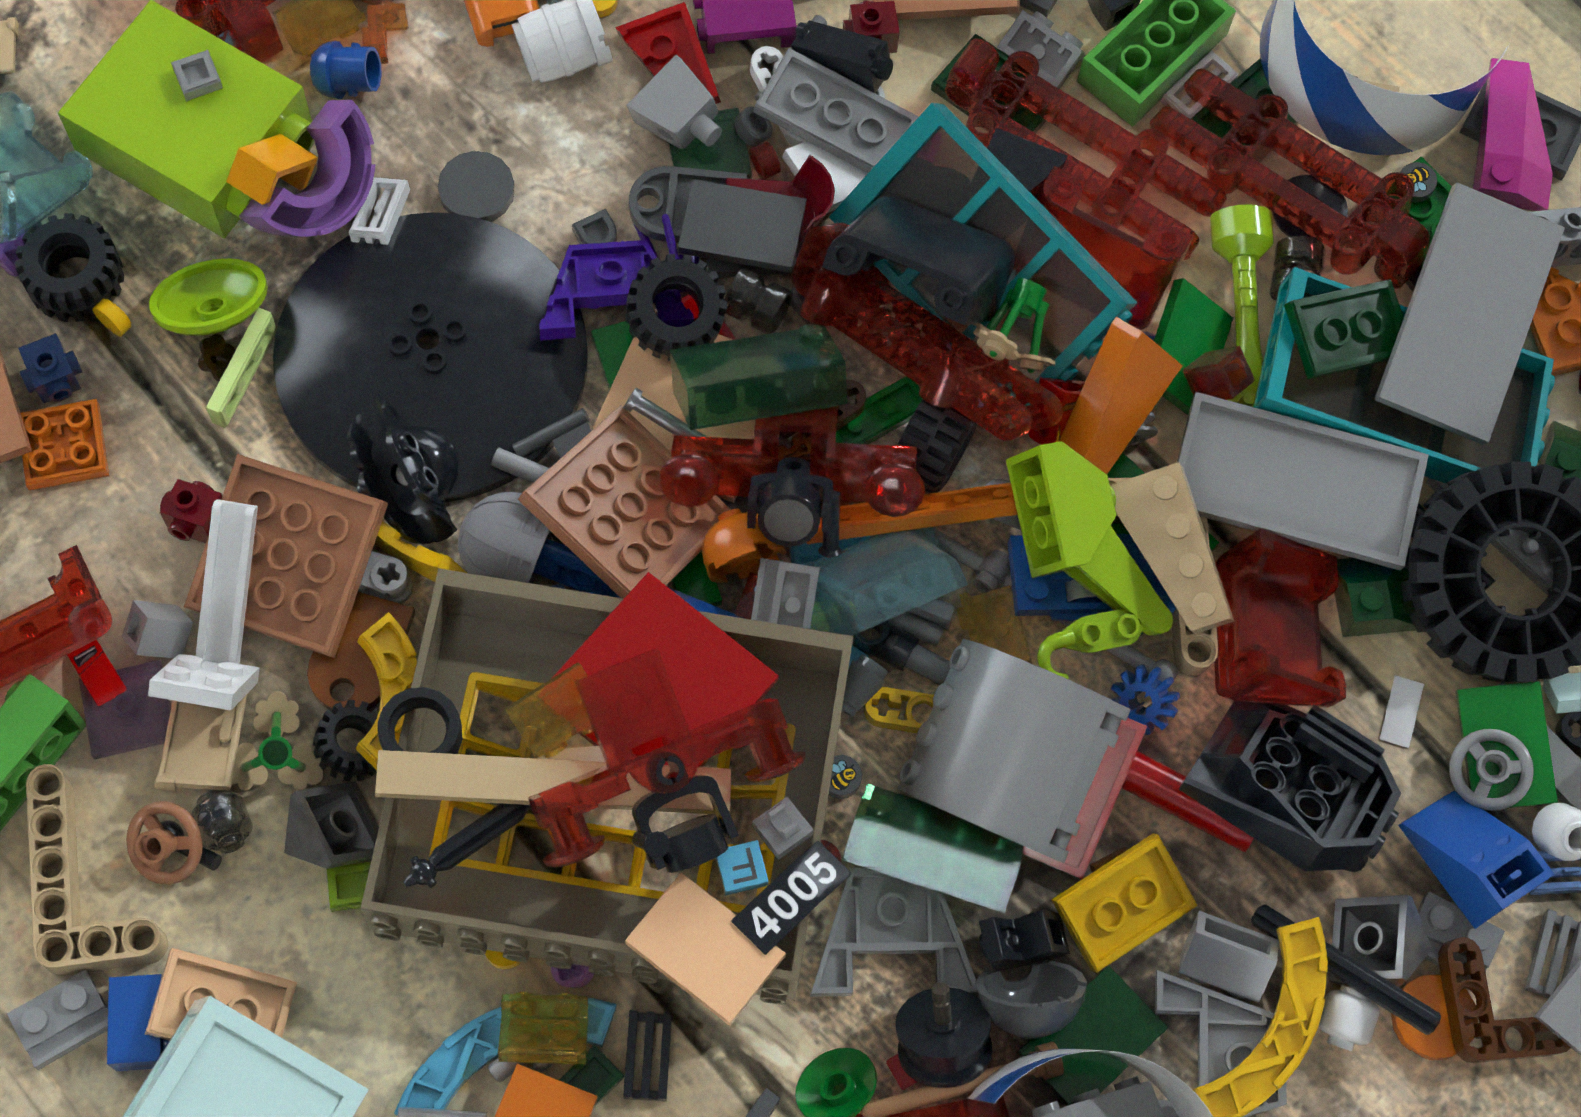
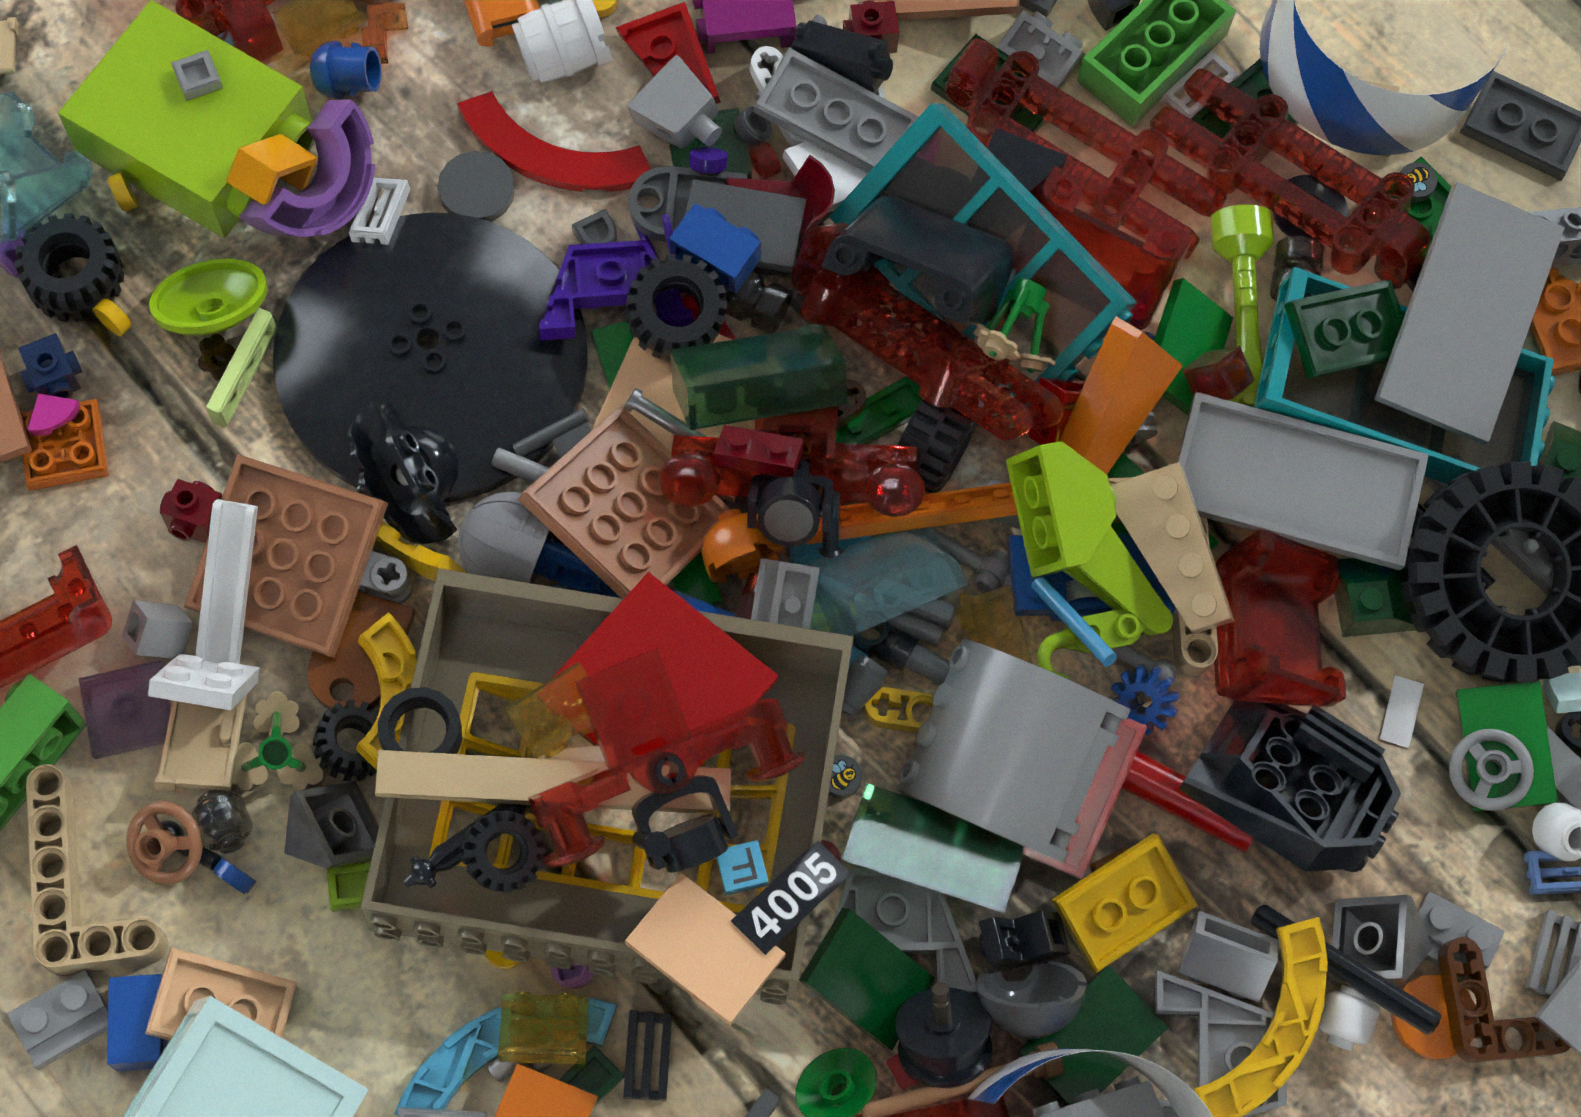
red sticker [67,638,127,706] -> none
light grey tile [752,797,814,860] -> none
blue slope [1398,790,1555,929] -> none
dark pink wedge [1473,58,1553,211] -> none
none -> dark pink tile [28,393,81,436]
none -> yellow tile [107,172,139,212]
none -> blue tile [213,857,257,894]
none -> red tile [457,91,651,192]
none -> black tyre [461,810,546,893]
none -> blue brick [669,203,761,294]
none -> dark purple tile [689,147,728,174]
none -> dark red plate [713,425,803,477]
none -> dark green tile [799,907,935,1050]
none -> dark azure bar [1031,576,1117,667]

